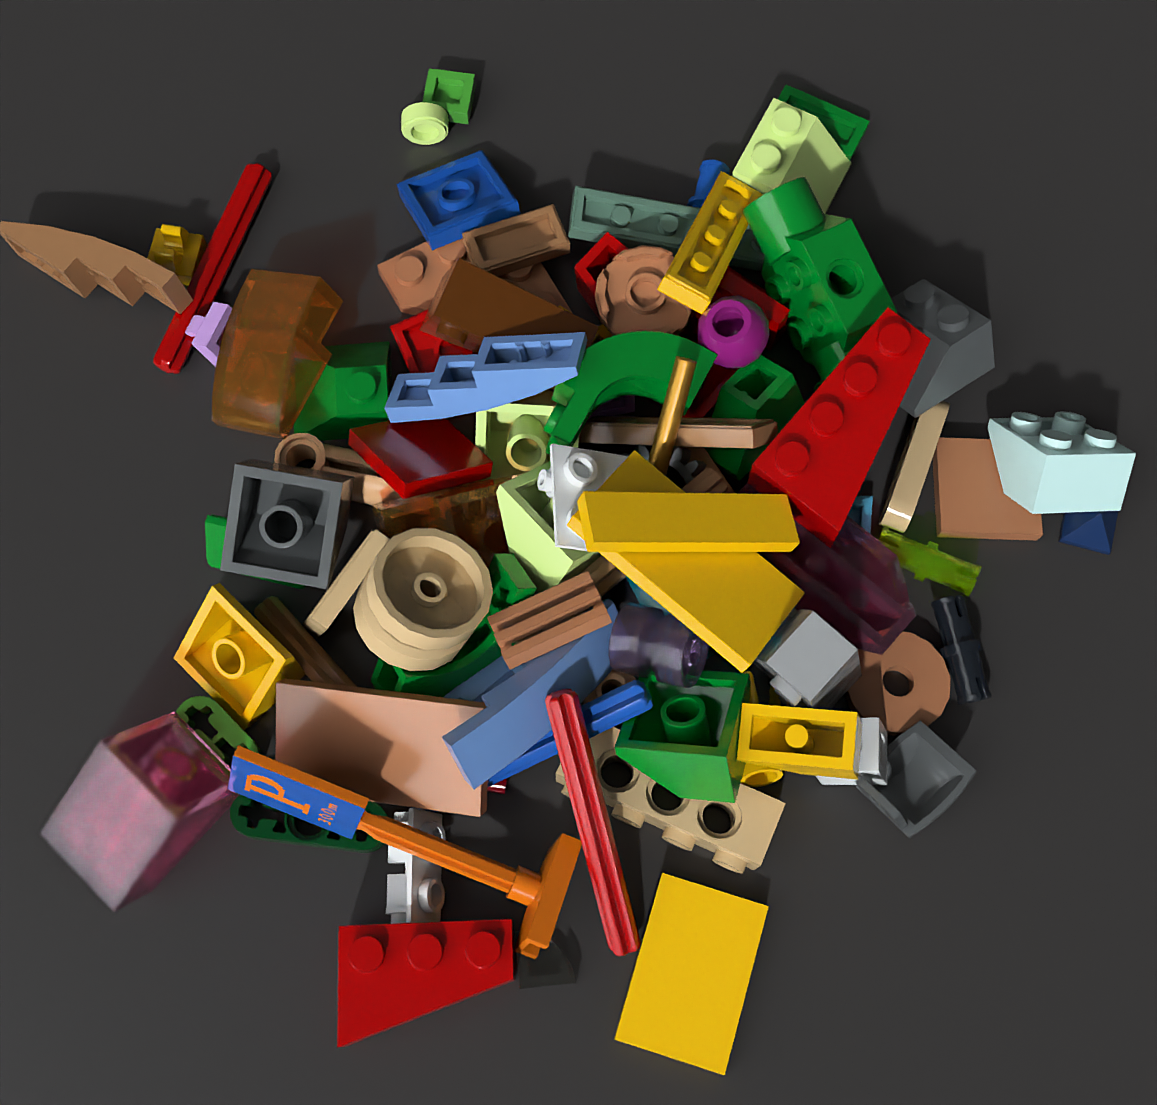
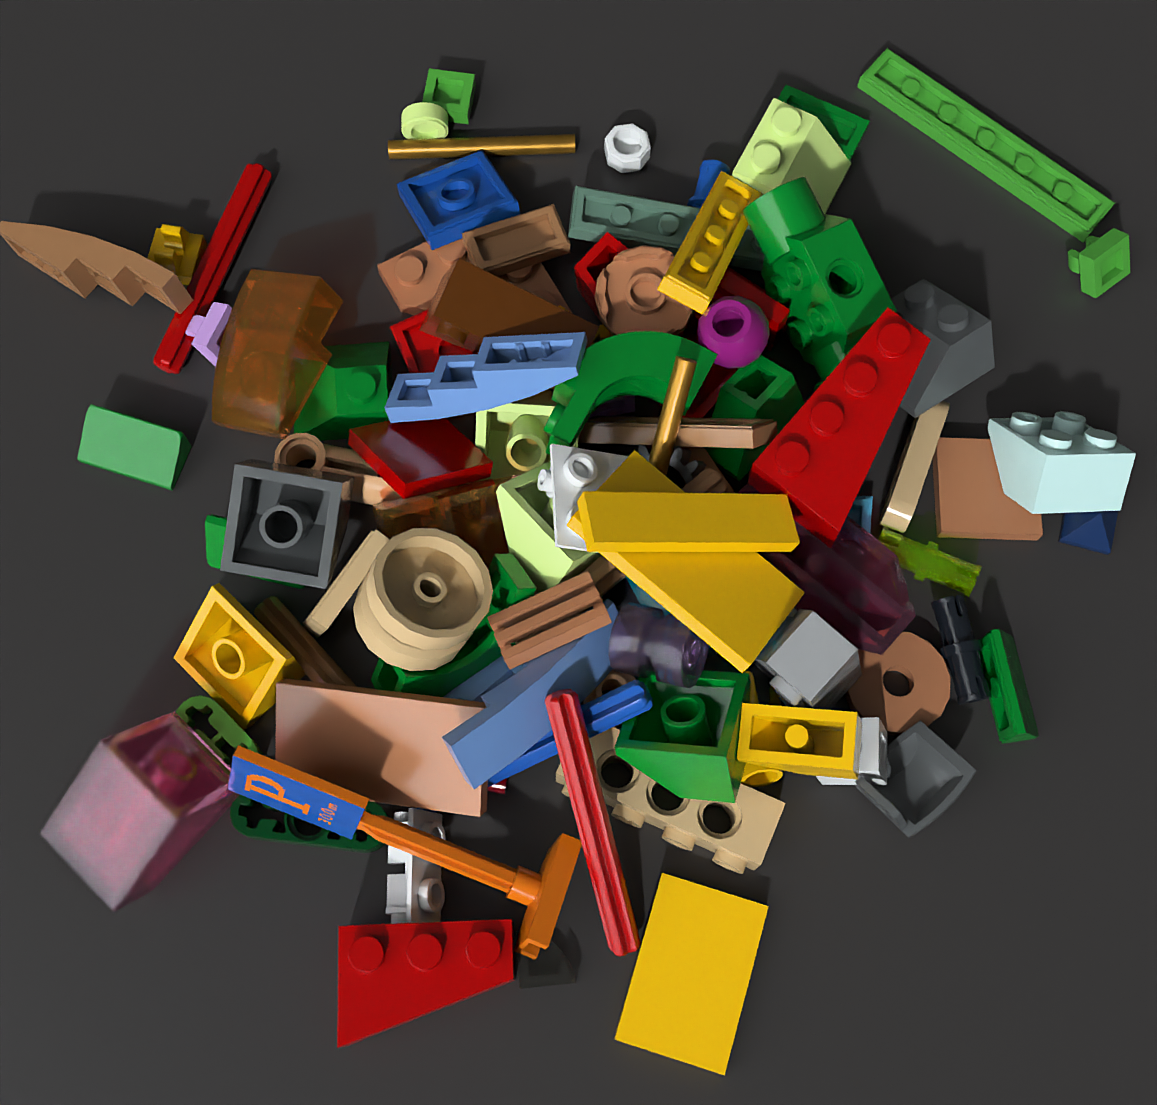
none -> slope [77,404,192,491]
none -> pearl gold bar [388,134,575,159]
none -> white tile [604,123,651,173]
none -> bright green tile [857,48,1115,243]
none -> green slope [979,629,1039,744]
none -> bright green tile [1067,228,1130,298]

